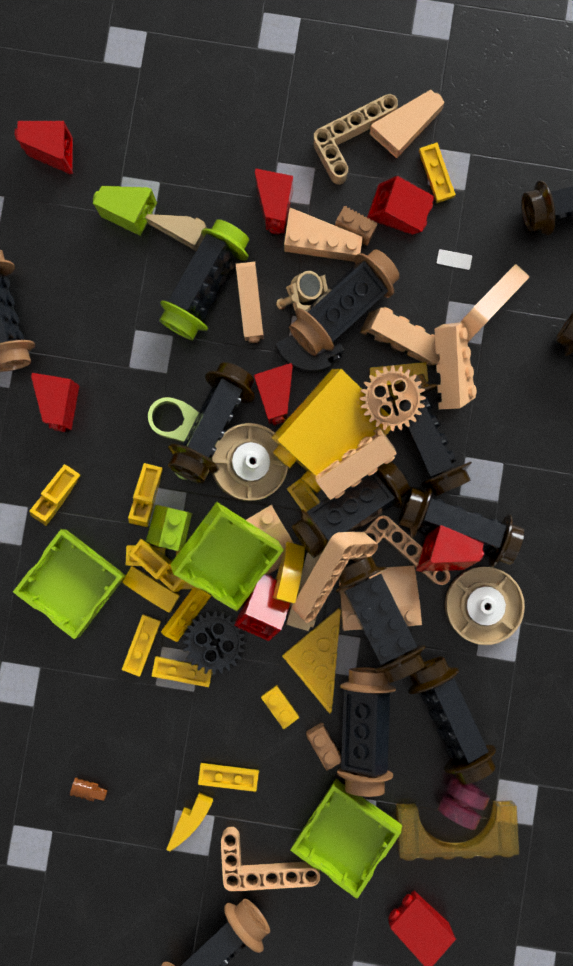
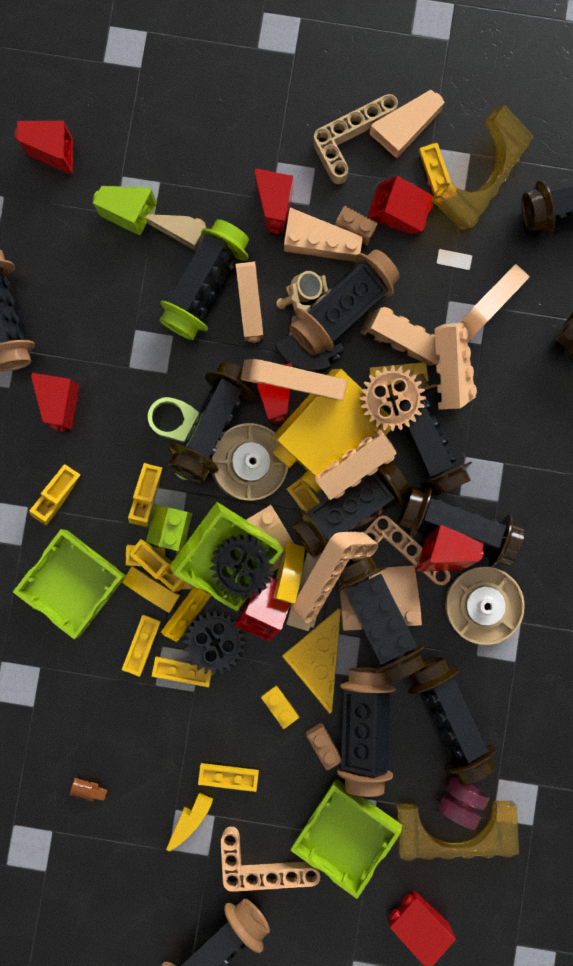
none -> black gear [210,534,274,600]
none -> light nougat beam [240,359,348,400]
none -> clear yellow arch [431,105,534,229]

